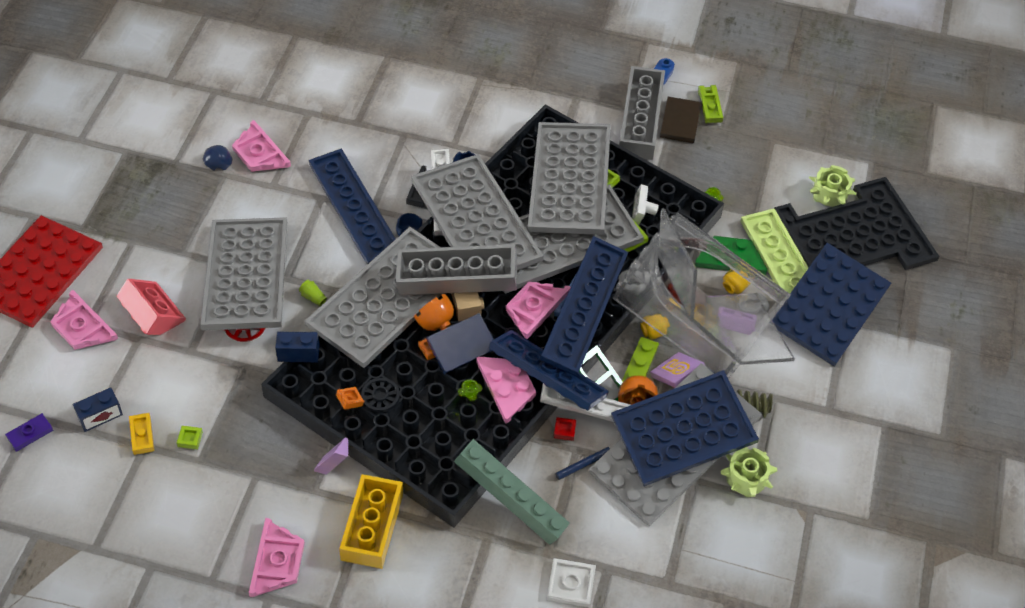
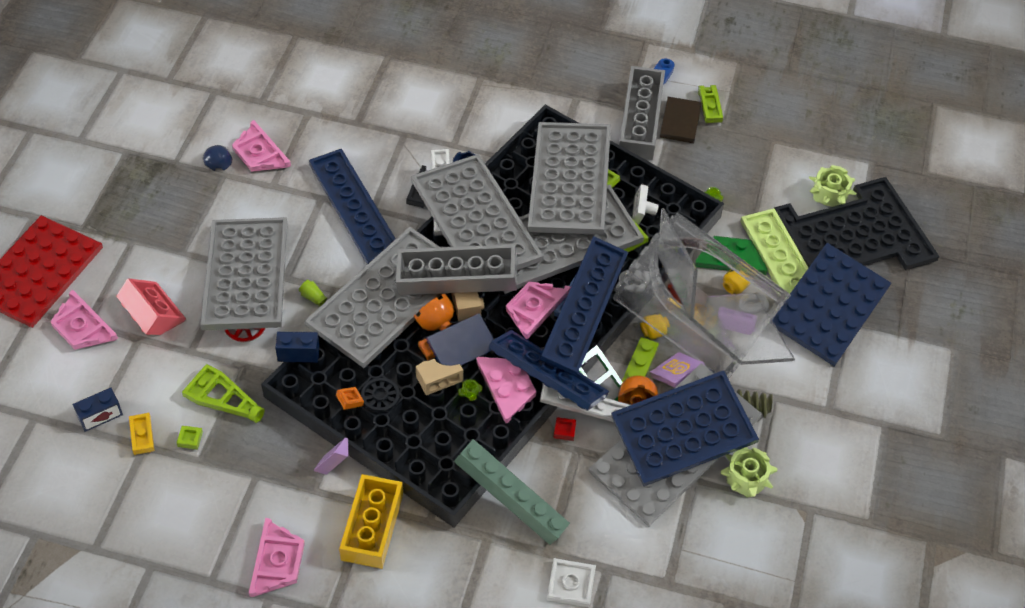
dark purple plate [5,413,54,452] -> none
dark blue hair [396,213,423,237] -> none
dark blue bar [555,447,610,480] -> none
none -> lime plate [182,364,265,423]
none -> tan arch [416,359,463,395]

